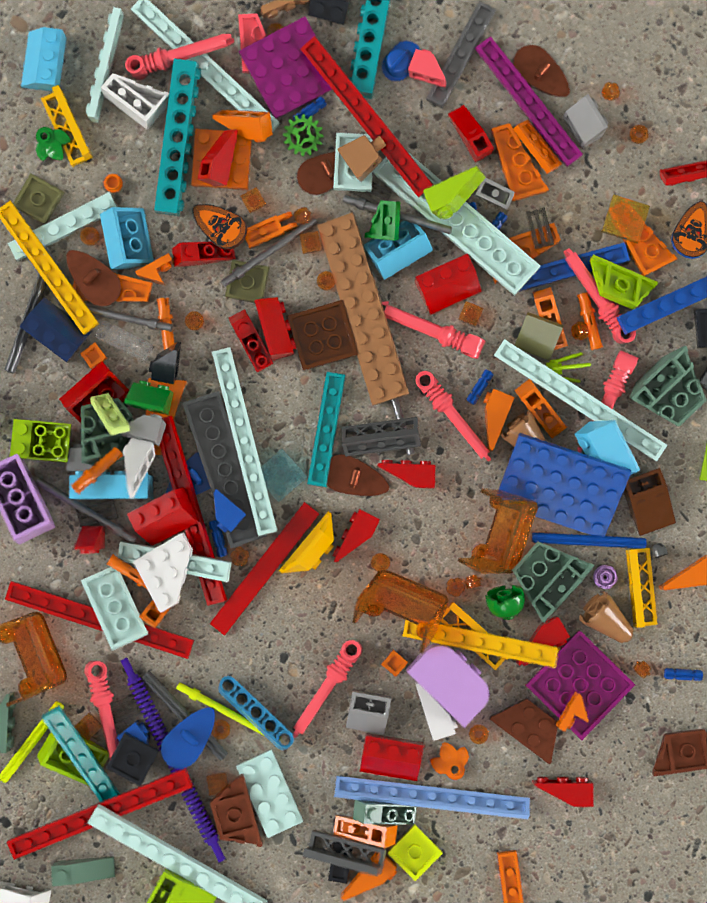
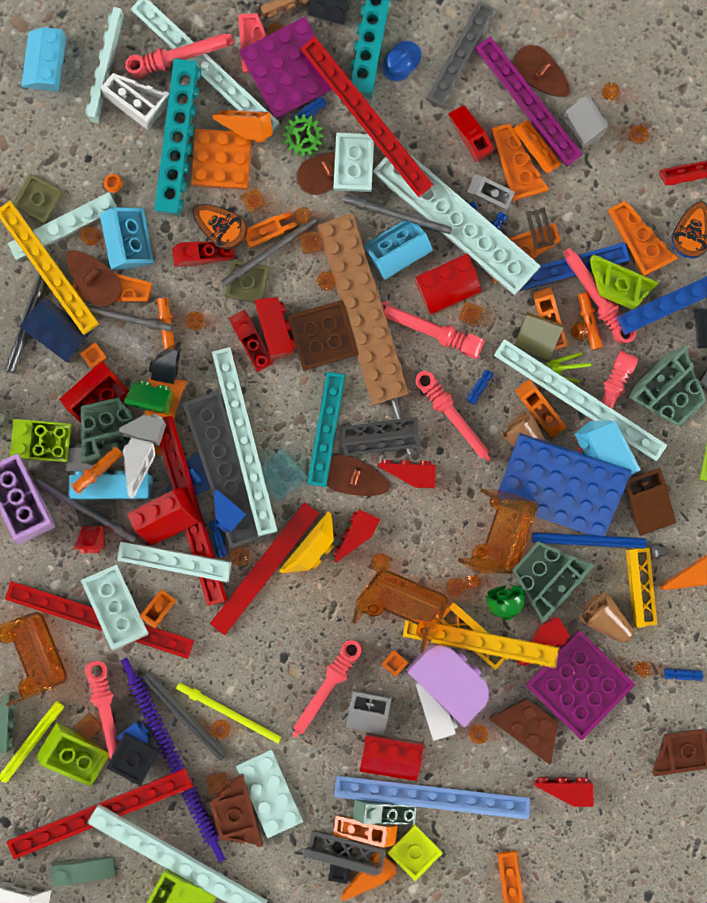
green plate [36,127,71,161] -> none
yellow fence [41,85,93,167] -> none
teal tile [42,705,120,802] -> none
yellowish green tile [90,393,130,435] -> none
orange pin [106,554,148,590] -> none
white plate [133,533,193,613] -> none
orange slope [135,253,174,285] -> none
blue shield [161,707,215,769] -> none
red slope [198,129,238,186] -> none
dark azure beam [218,676,294,750] -> none
medium nougat torso [337,135,386,182] -> none
green wing [364,200,401,241] -> none
coral slope [408,49,446,88] -> none
lime slope [423,166,486,219] -> none
orange plate [430,742,469,780] -> none
orange slope [483,389,515,452] -> none
orange slope [556,692,588,732] -> none
lavender plate [593,565,618,589] -> none
clear yellow plate [601,194,650,244] -> none

